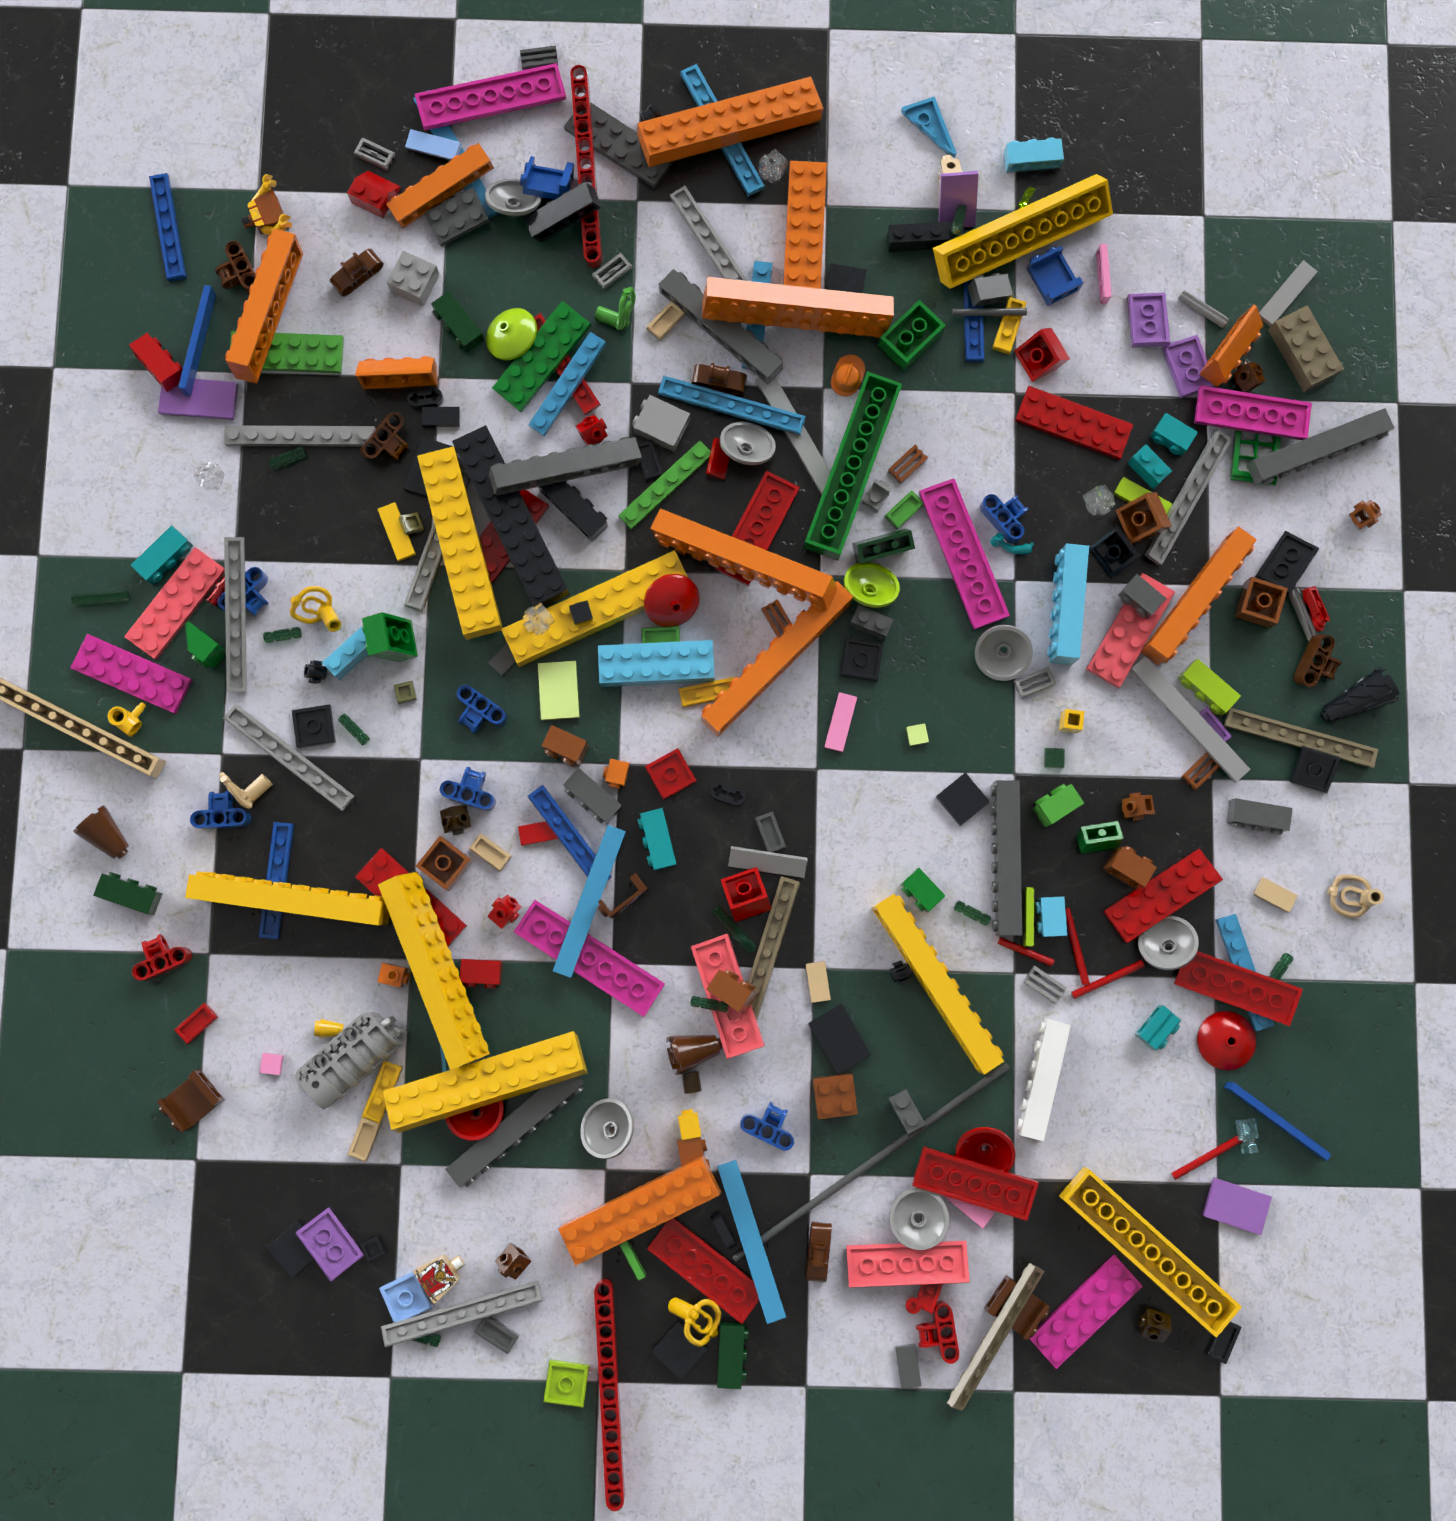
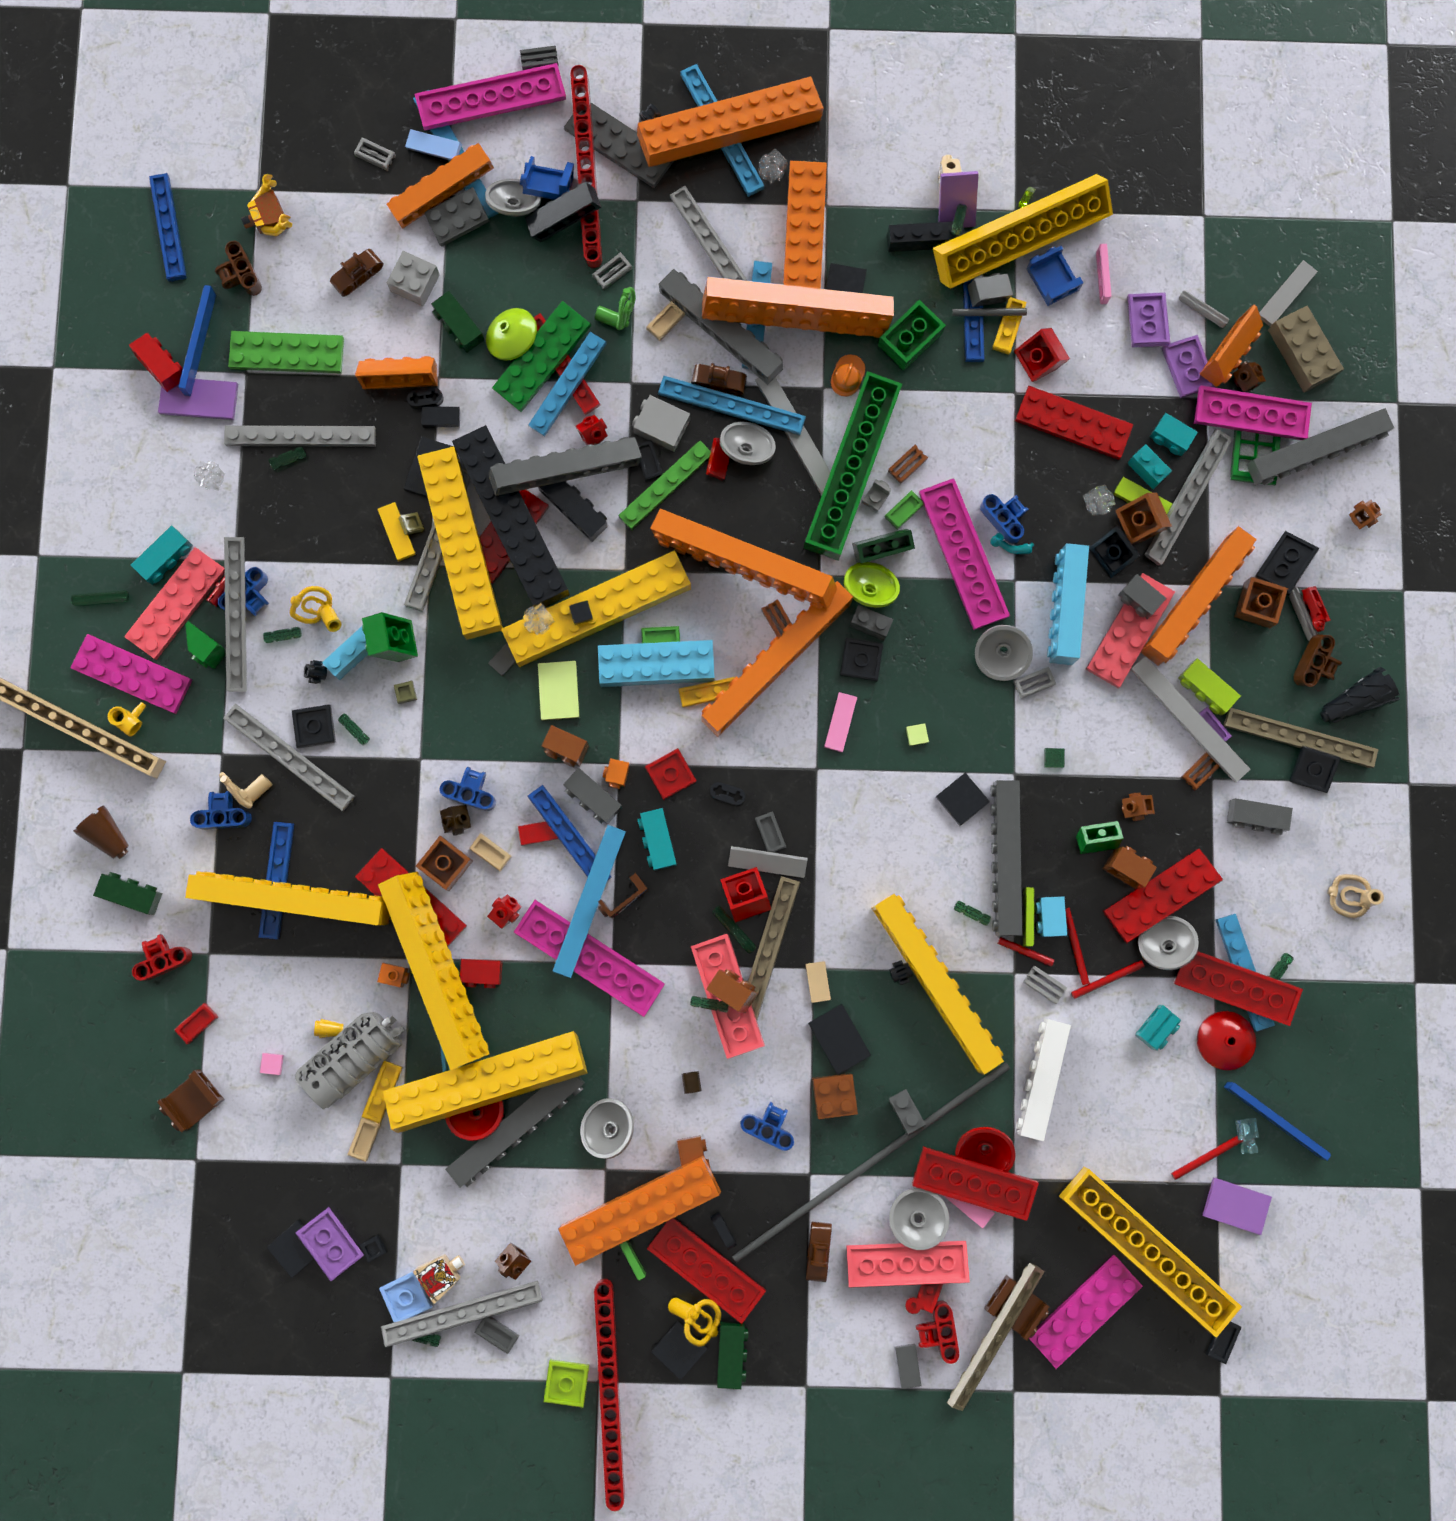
orange brick [225,229,303,384] -> none
red slope [347,171,401,219] -> none
reddish brown piece [360,412,409,461] -> none
blue piece [457,685,507,734] -> none
red dish [644,574,700,627] -> none
reddish brown cone [666,1035,722,1075] -> none
yellow brick [678,1109,702,1140] -> none
red plate [715,470,800,587] -> none
dark azure tile [717,1160,786,1324] -> none
green brick [900,868,945,913] -> none
dark azure wing [901,96,957,157] -> none
medium azure brick [1004,138,1064,173] -> none
bright green brick [1032,784,1084,828] -> none
yellow brick [1059,709,1085,733] -> none
dark brown brick [1138,1308,1171,1343] -> none
tan tile [1253,877,1298,913] -> none

